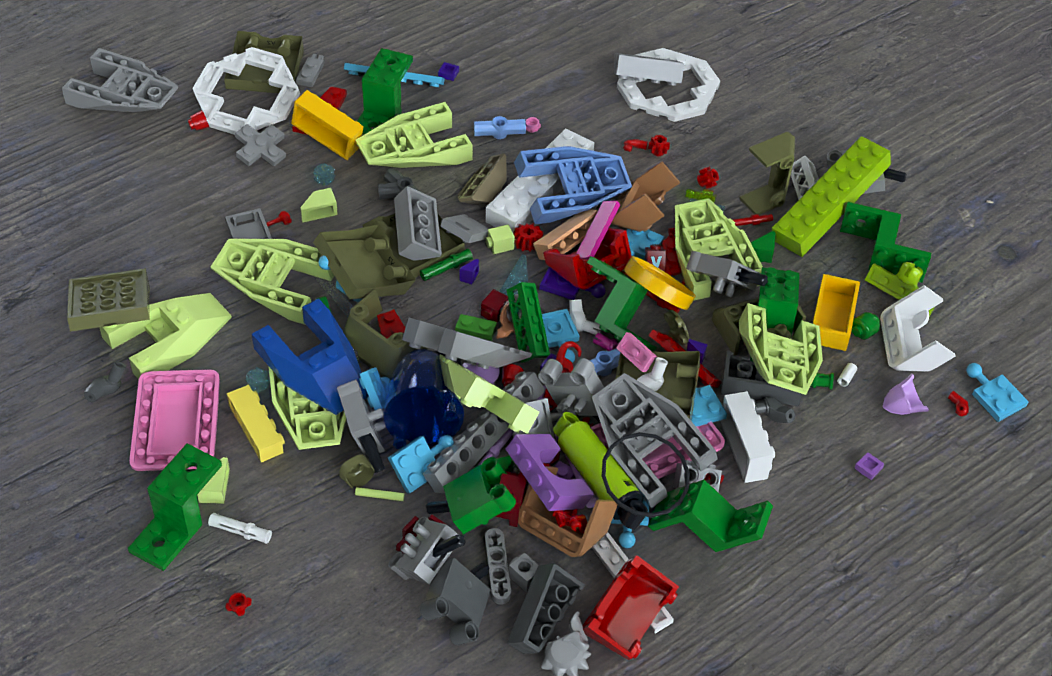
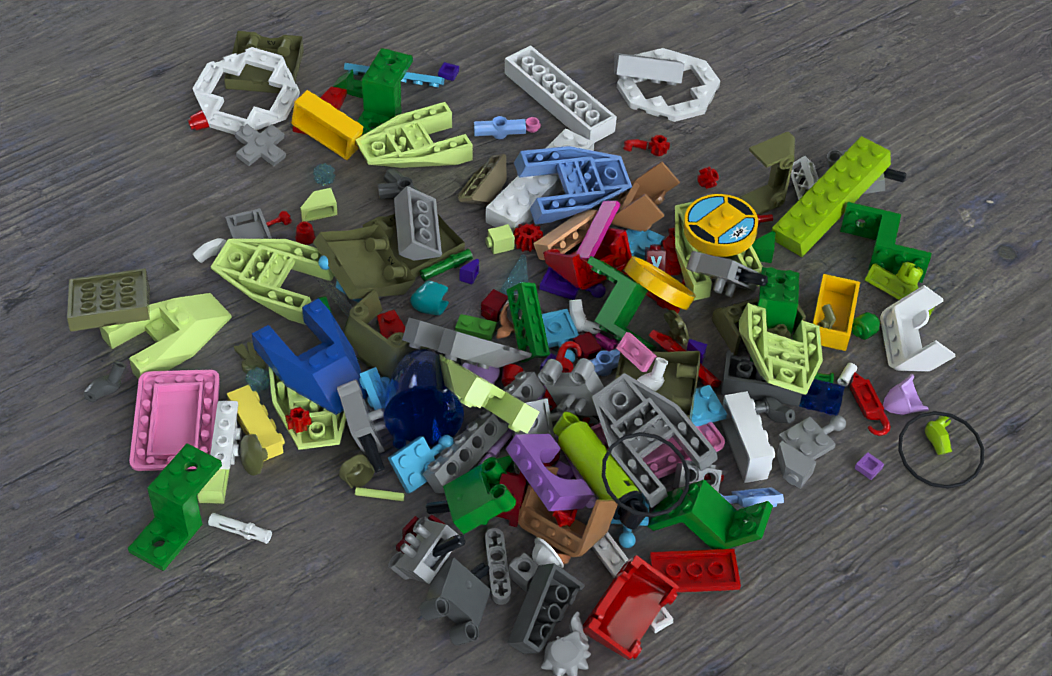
light grey wedge [62,48,178,112] -> none
red plate [225,593,252,616] -> none
light grey hinge [296,54,325,88] -> none
light grey container [440,214,488,243] -> none
red arm [569,514,588,534] -> none
clear neon green plate [685,189,717,203] -> none
red arm [948,391,969,416] -> none
medium azure plate [966,363,1029,422] -> none
none -> white arm [193,238,226,263]
none -> white bracket [210,401,241,469]
none -> olive piece [234,342,266,375]
none -> olive dish [240,434,268,476]
none -> red gear [285,407,312,433]
none -> red hat [295,221,316,245]
none -> green slope [332,69,363,98]
none -> teal piece [410,280,449,316]
none -> white brick [504,46,617,143]
none -> white piece [532,537,571,568]
none -> dark red brick [571,332,601,360]
none -> red plate [649,549,741,593]
none -> brick [684,194,758,257]
none -> light blue plate [719,487,784,508]
none -> light grey slope [777,441,816,489]
none -> light grey plate [778,415,846,460]
none -> clear blue brick [799,379,845,416]
none -> olive arm [818,304,836,329]
none -> red plate [849,372,891,436]
none -> black piece [898,411,984,489]
none -> lime arm [925,416,952,455]

